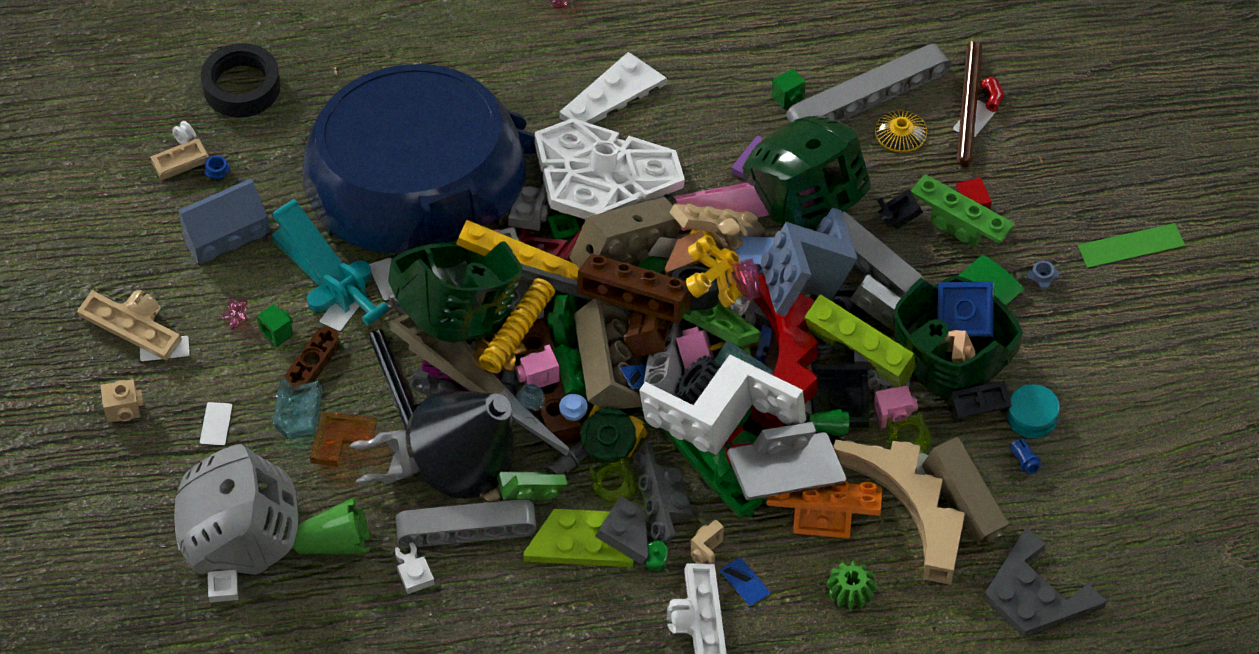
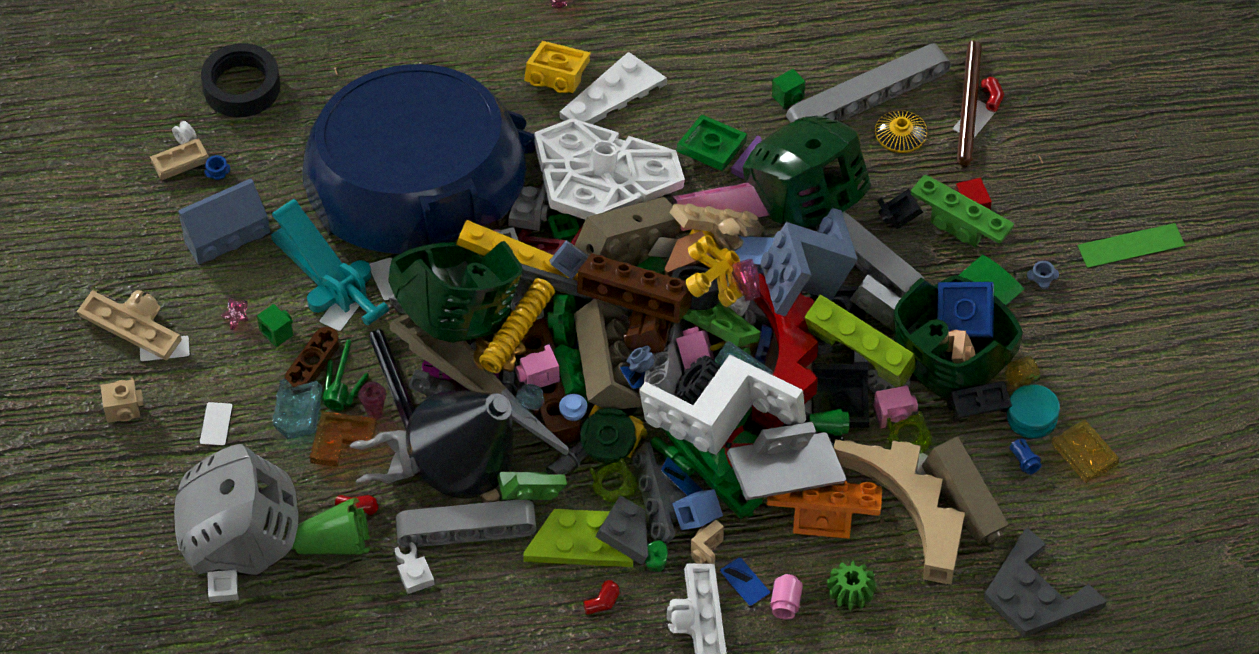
none -> green plant [322,339,369,411]
none -> red arm [335,495,379,515]
none -> clear pink cone [359,382,386,419]
none -> yellow plate [524,41,591,93]
none -> sand blue tile [549,240,588,279]
none -> red arm [583,580,619,615]
none -> sand blue plate [627,346,655,373]
none -> green bar [650,436,695,476]
none -> blue sticker [661,457,703,496]
none -> medium blue brick [672,489,723,530]
none -> green plate [676,114,747,171]
none -> bright pink brick [770,574,803,620]
none -> clear yellow plate [1005,355,1040,388]
none -> clear yellow plate [1052,419,1120,483]

